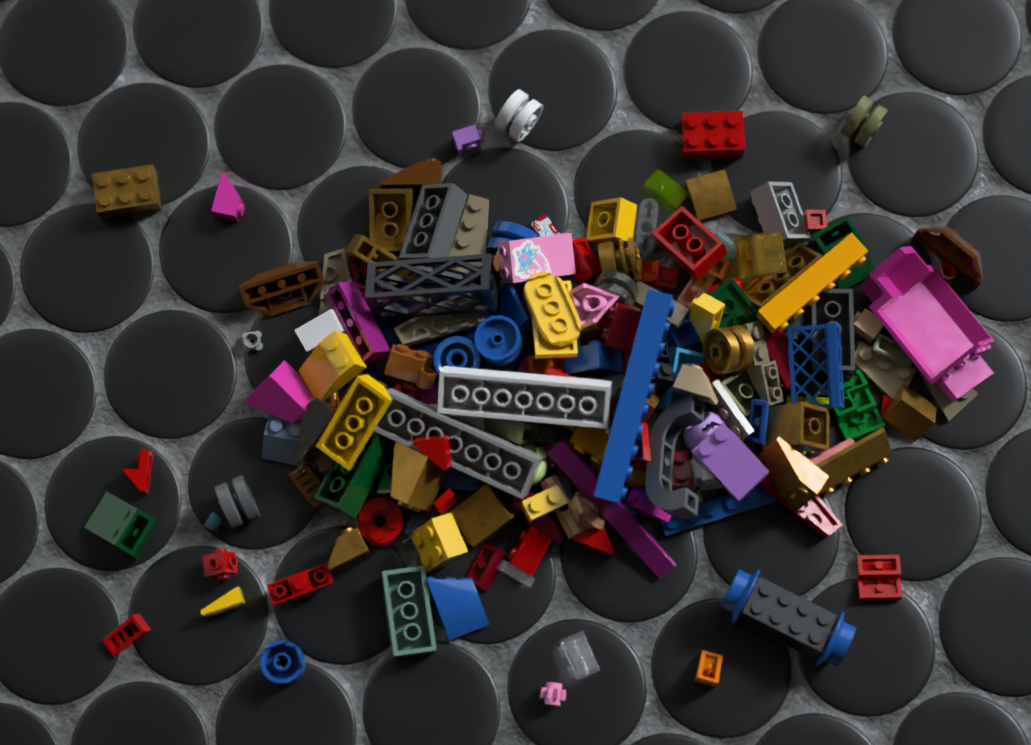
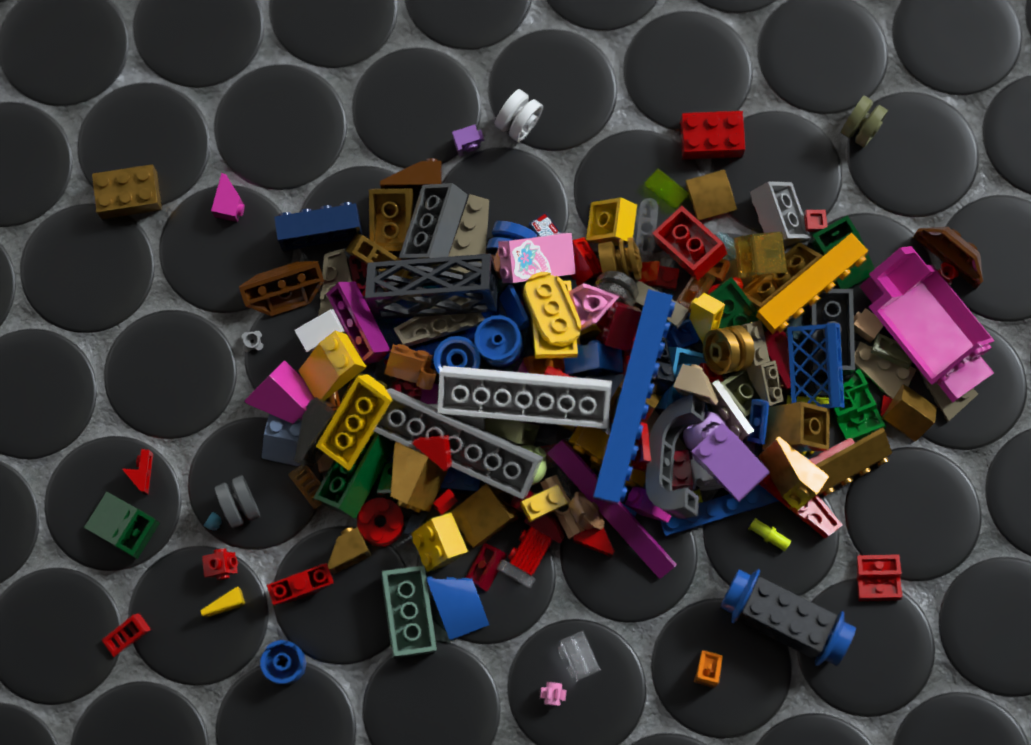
none -> dark blue brick [274,202,362,251]
none -> neon yellow pin [748,518,791,552]

